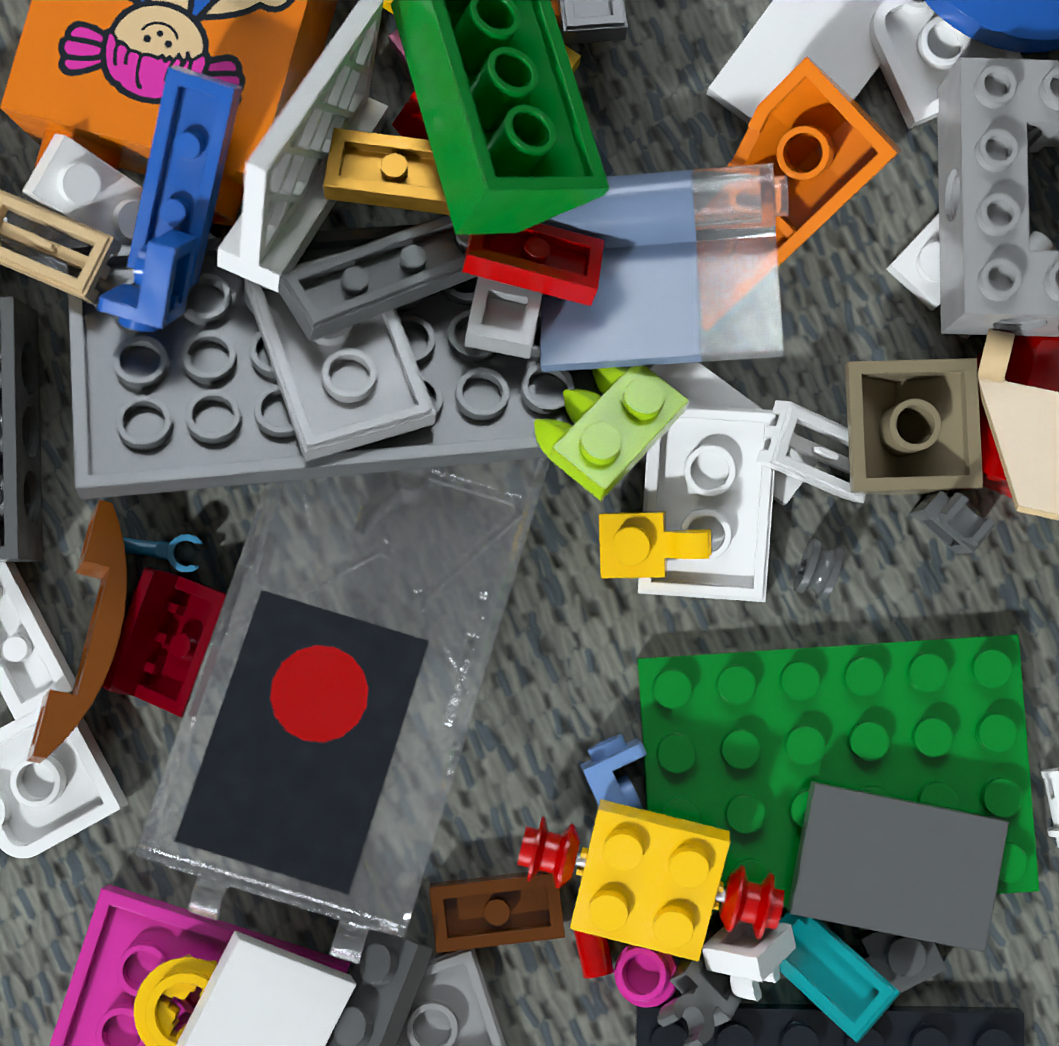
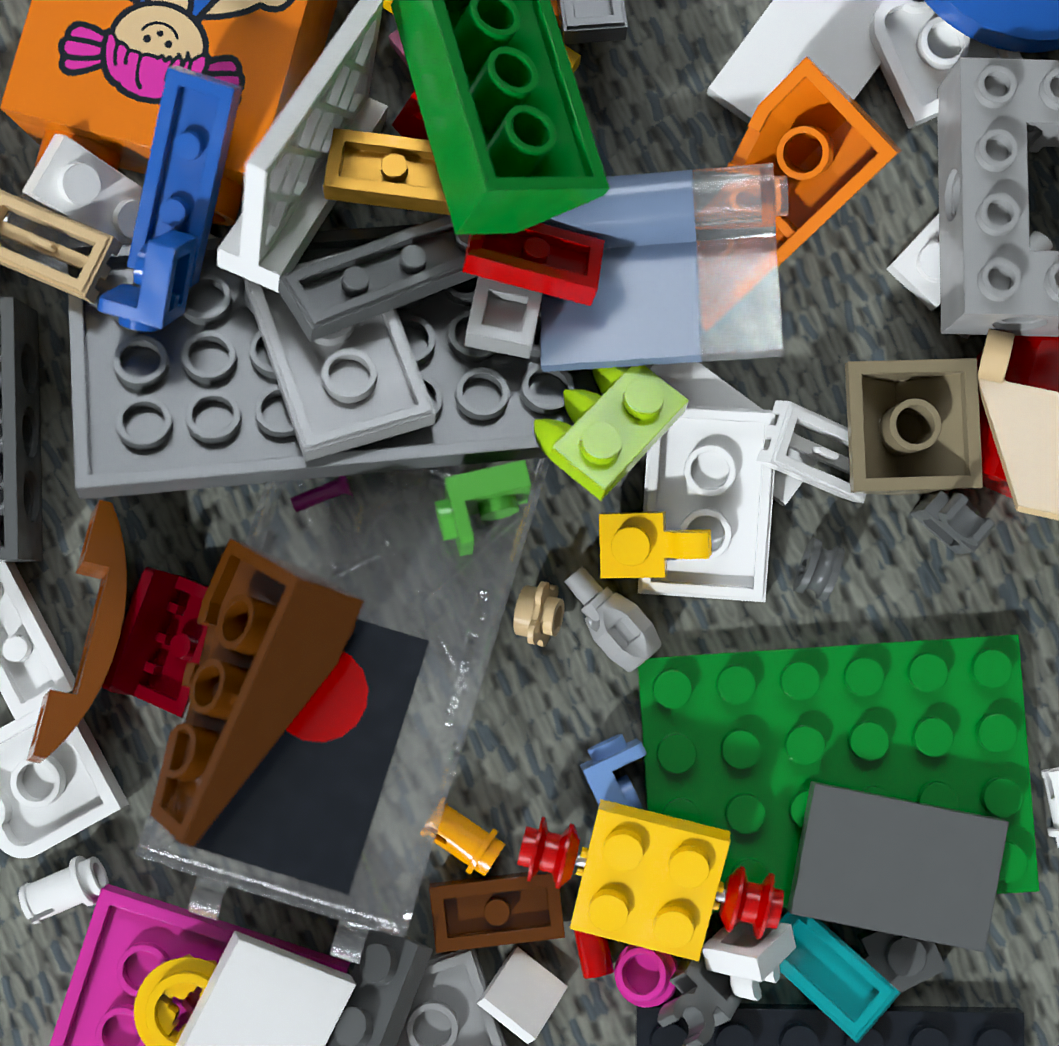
dark azure hand [123,534,204,572] -> none
none -> white pin [18,856,109,924]
none -> reddish brown wedge [150,538,364,847]
none -> magenta piece [290,476,354,513]
none -> light orange pin [420,800,506,877]
none -> bright green bracket [435,460,531,556]
none -> white tile [477,947,568,1044]
none -> tan plate [513,581,565,647]
none -> light grey piece [564,566,662,672]

